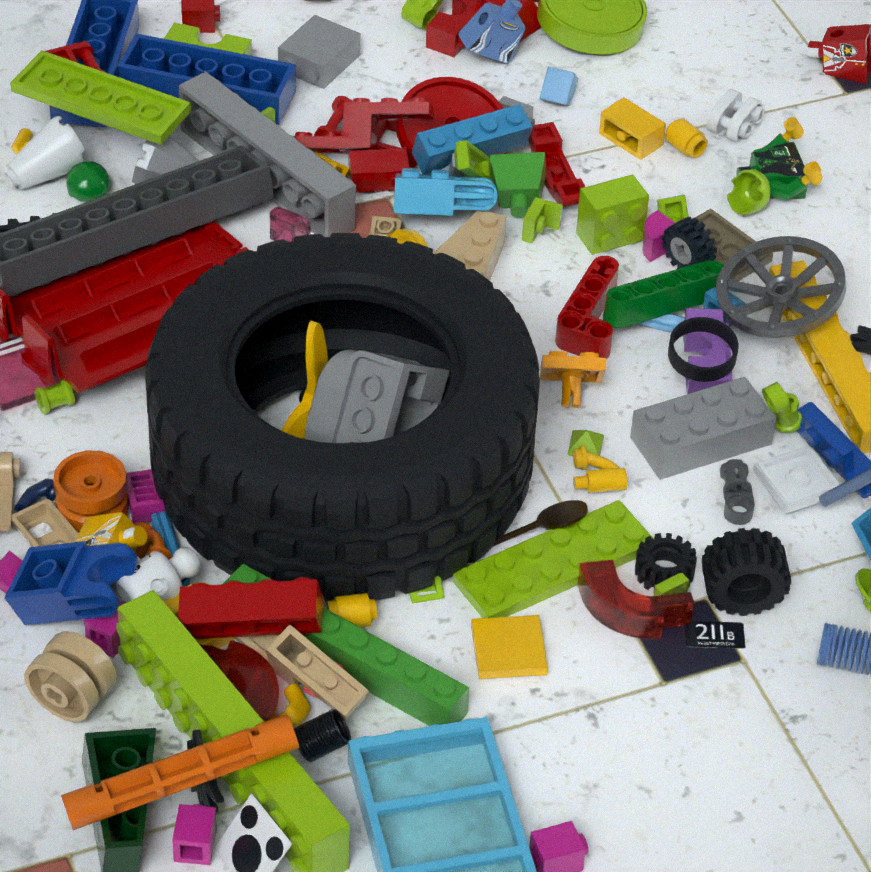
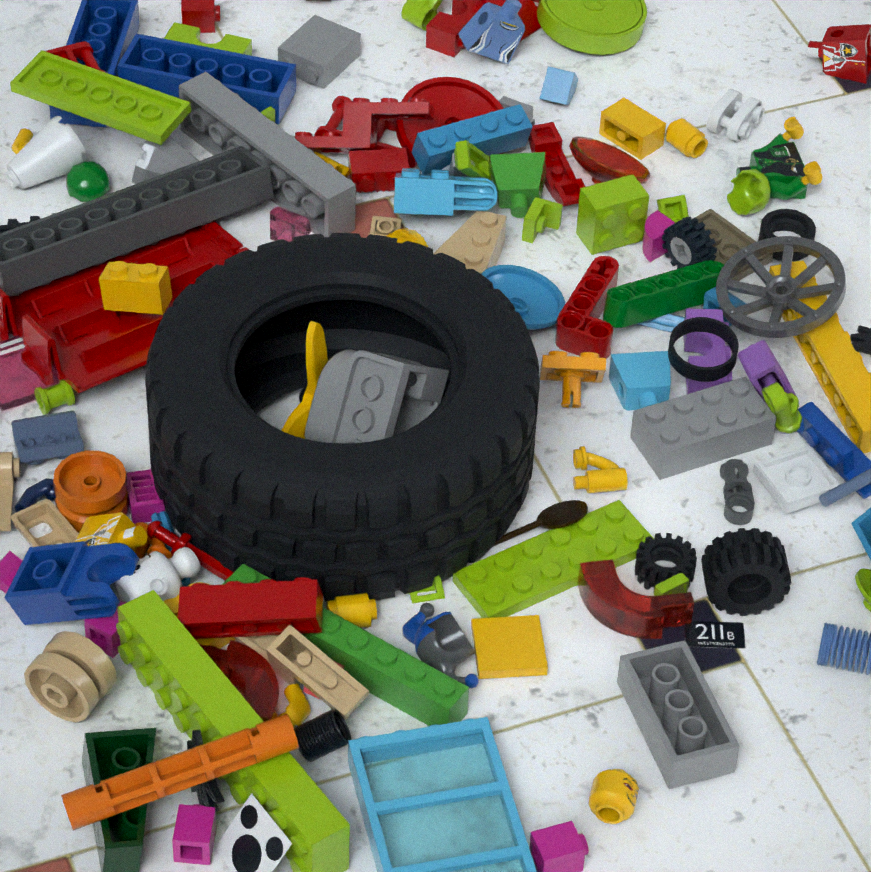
lime slope [568,430,604,456] -> none
none -> sand blue bracket [11,411,84,465]
none -> yellow brick [99,261,172,315]
none -> red sword [147,521,233,581]
none -> dark grey piece [402,603,479,689]
none -> dark azure dish [481,265,565,330]
none -> clear red dish [569,136,650,185]
none -> yellow head [588,769,639,824]
none -> medium azure torso [609,351,671,411]
none -> light grey brick [617,640,740,789]
none -> medium lavender brick [737,340,796,409]
none -> black tyre [758,209,816,261]

